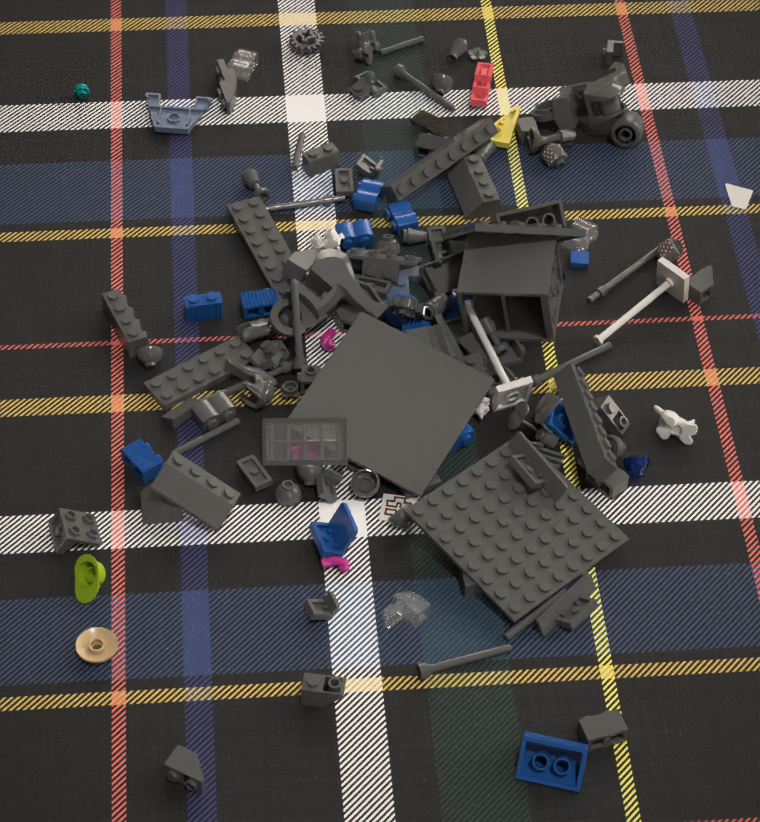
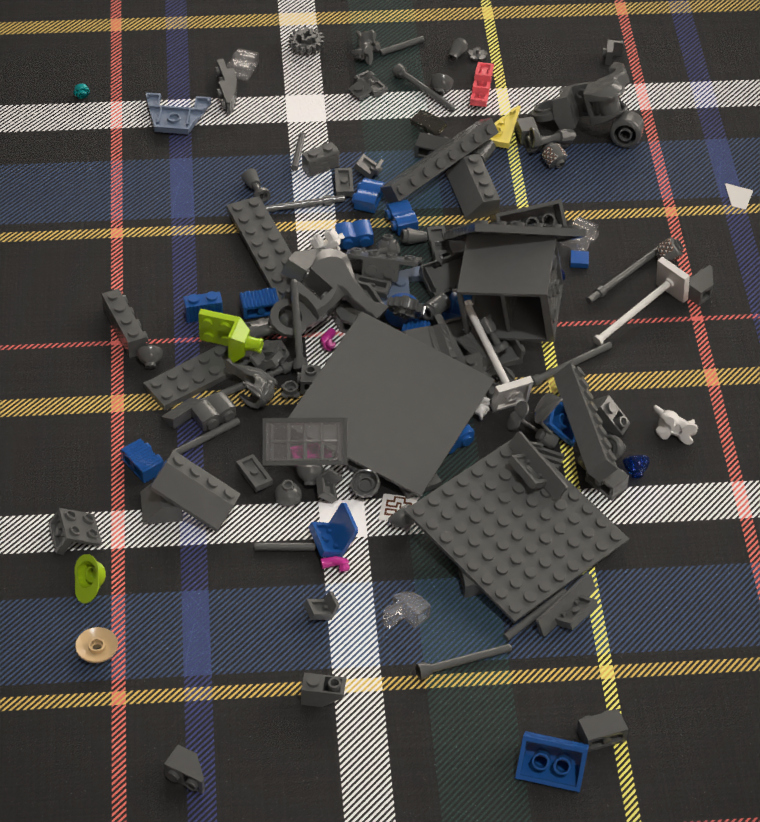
none -> lime plate [198,309,264,363]
none -> dark grey bar [254,543,315,551]

